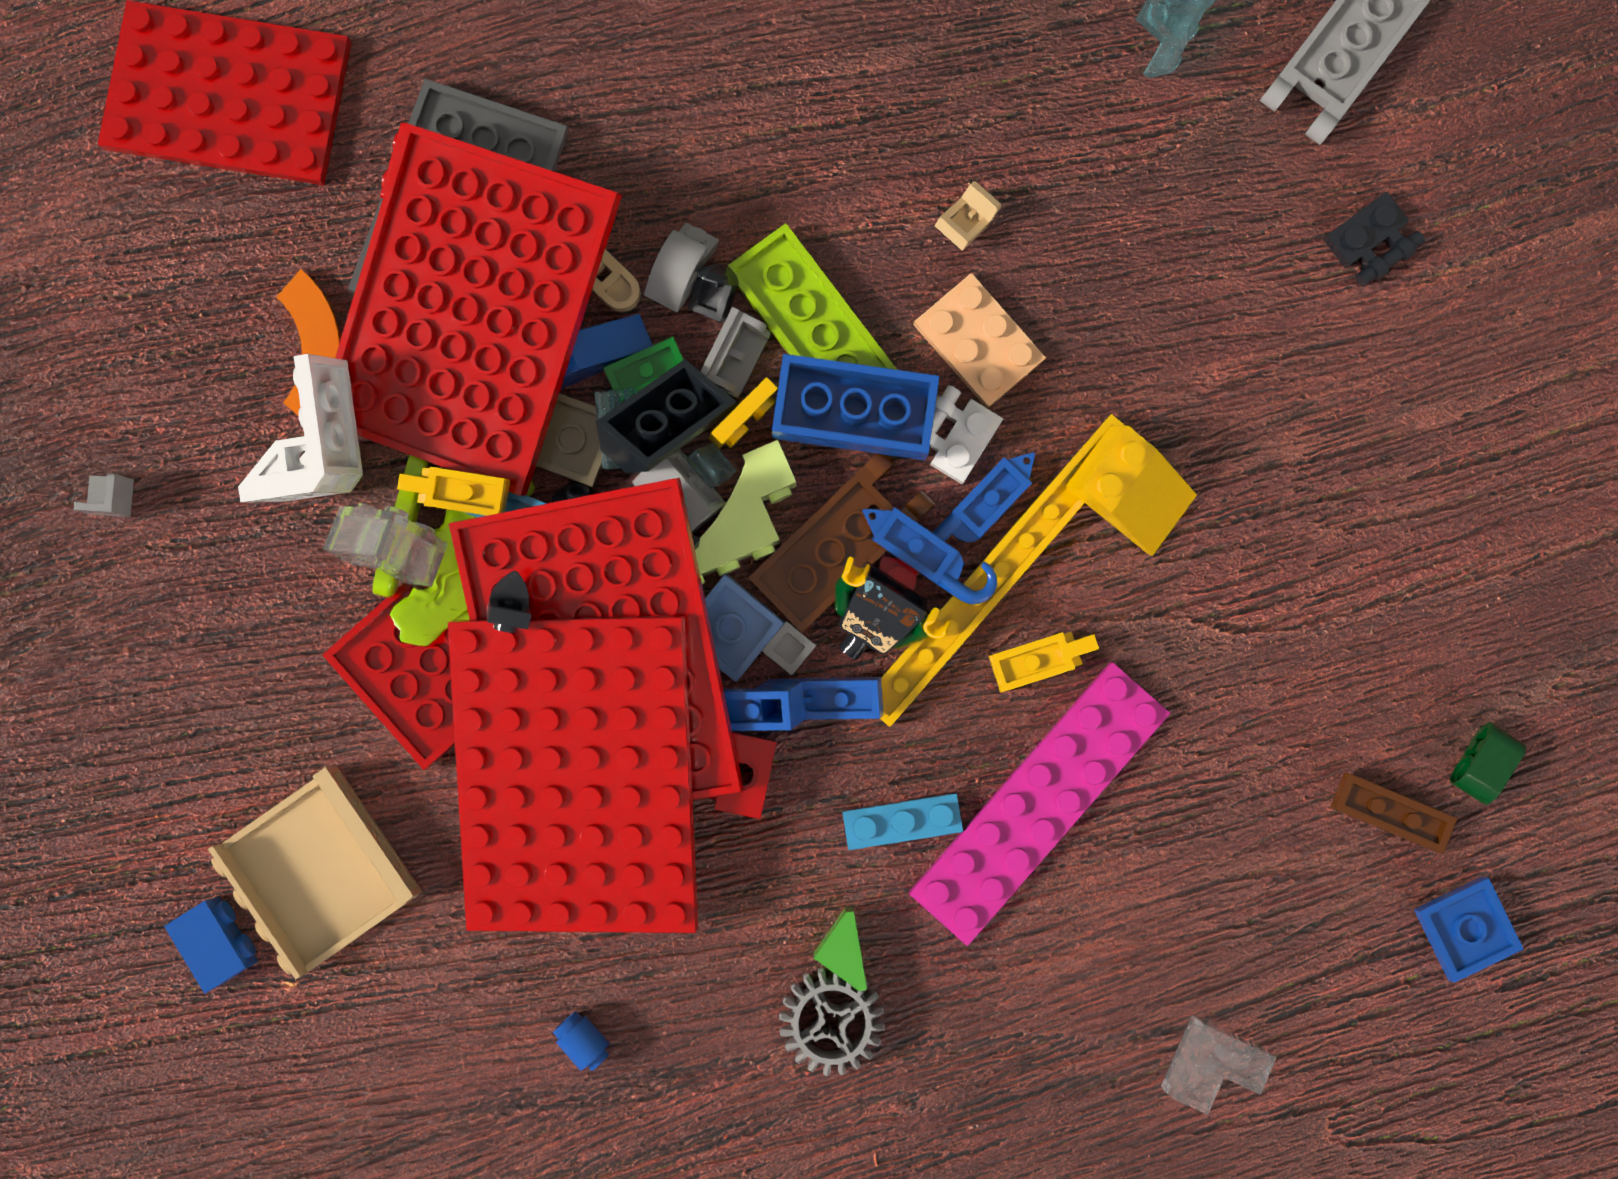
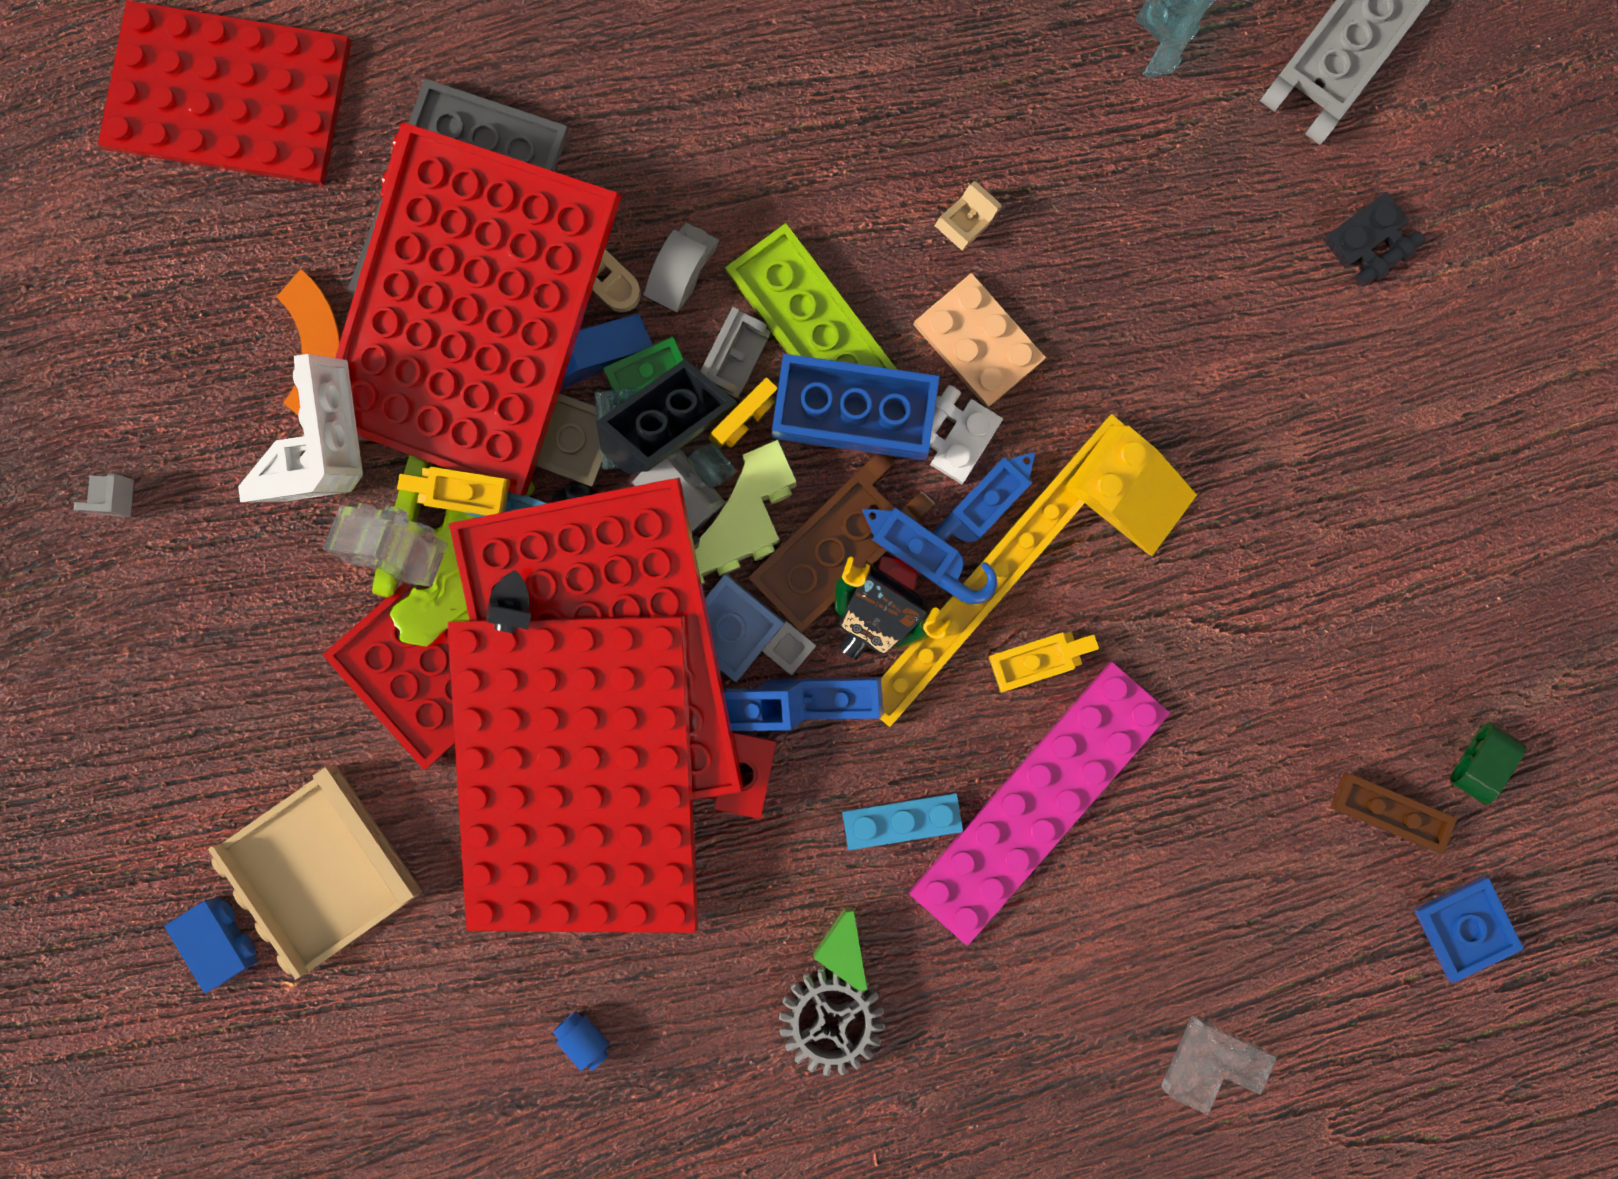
black plate [688,264,739,322] -> none

